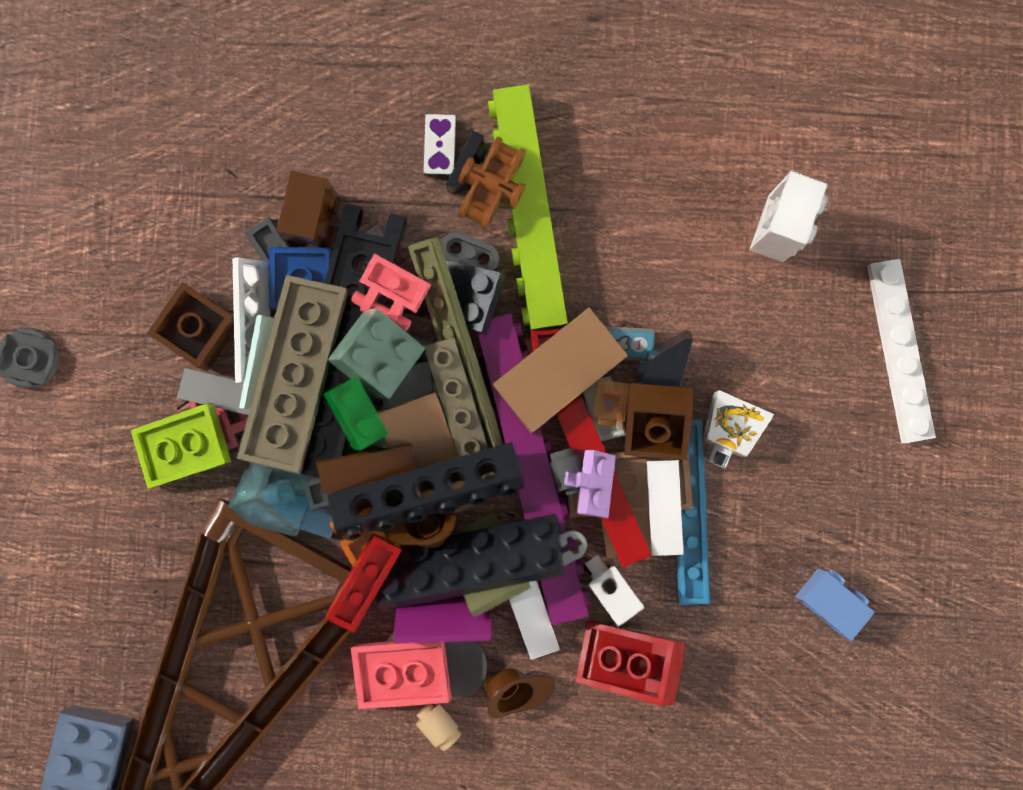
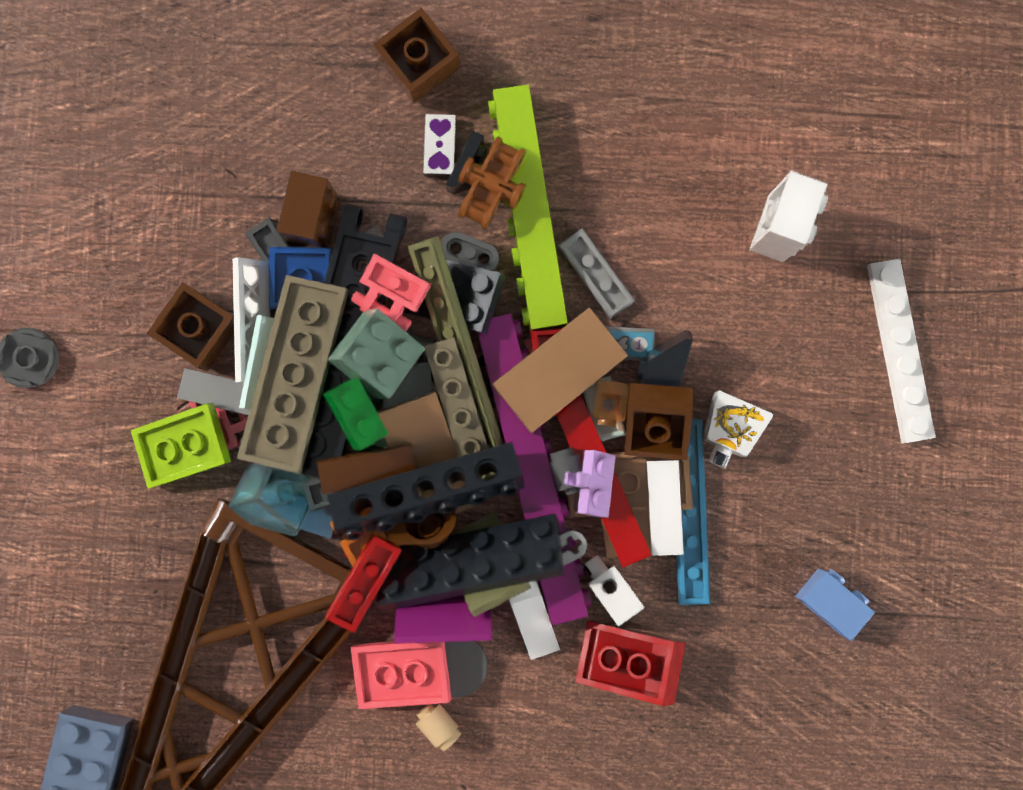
reddish brown piece [484,668,555,718] -> none
none -> reddish brown brick [373,7,461,104]
none -> light grey tile [557,228,635,320]

